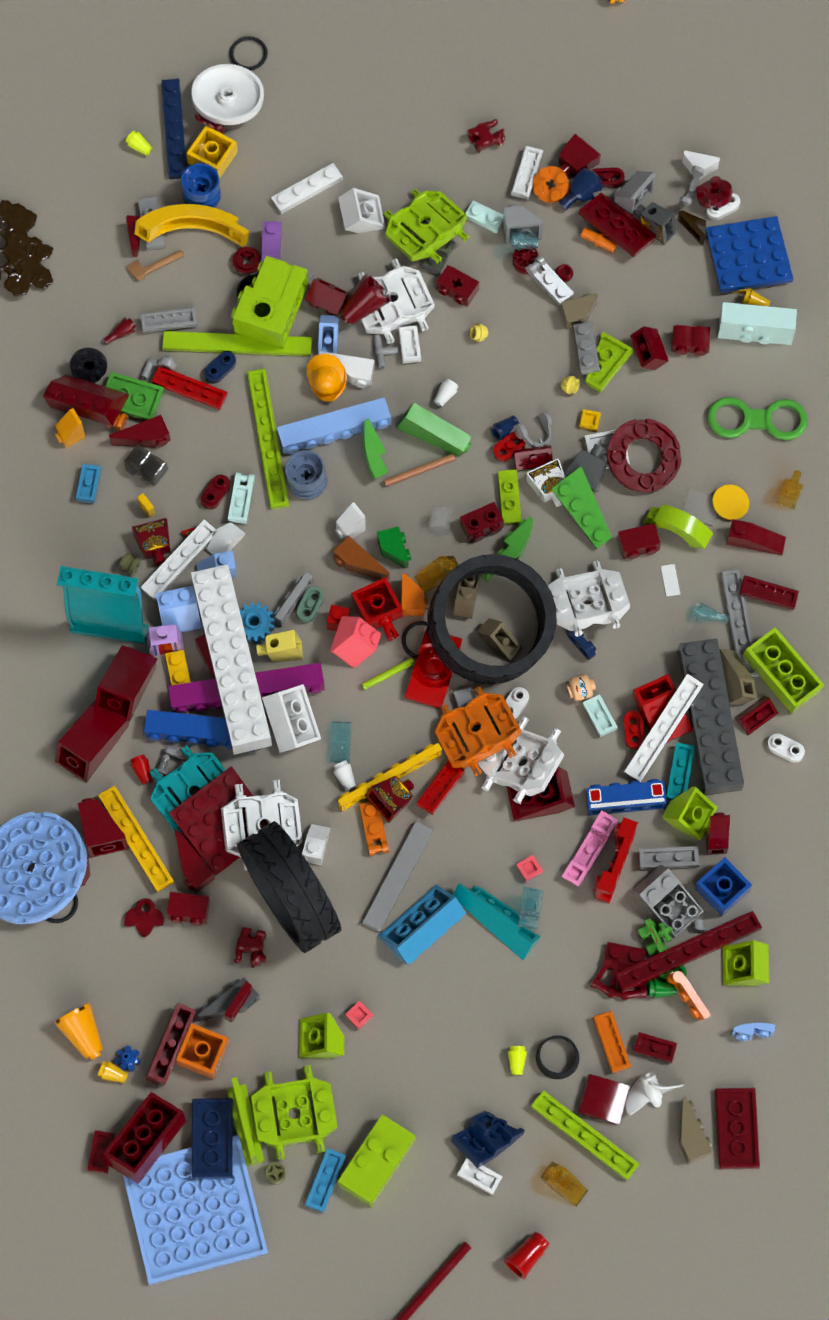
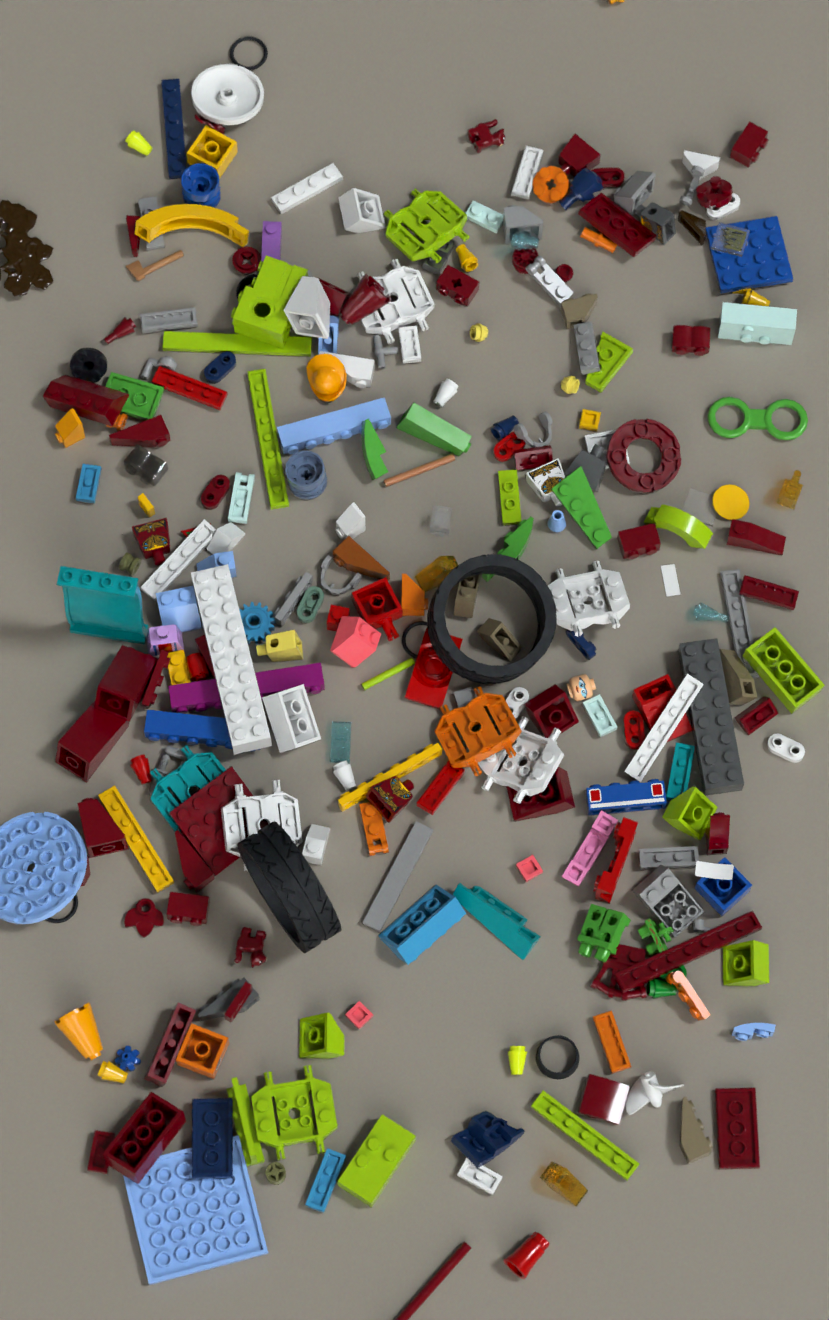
green slope [377,526,411,568] -> none
dark red brick [460,502,504,542] -> none
clear light blue arch [518,887,544,930] -> none
dark red brick [630,326,669,370] -> none
dark red plate [633,1032,677,1064] -> none
none -> dark red plate [141,650,171,708]
none -> red brick [186,653,209,682]
none -> white slope [284,276,330,339]
none -> light grey piece [321,555,362,595]
none -> yellow cone [456,244,478,272]
none -> dark red slope [523,684,579,738]
none -> light blue cone [547,510,566,532]
none -> bright green hips [577,904,631,963]
none -> white sticker [695,861,734,880]
none -> piece [711,222,750,257]
none -> dark red brick [730,121,769,167]

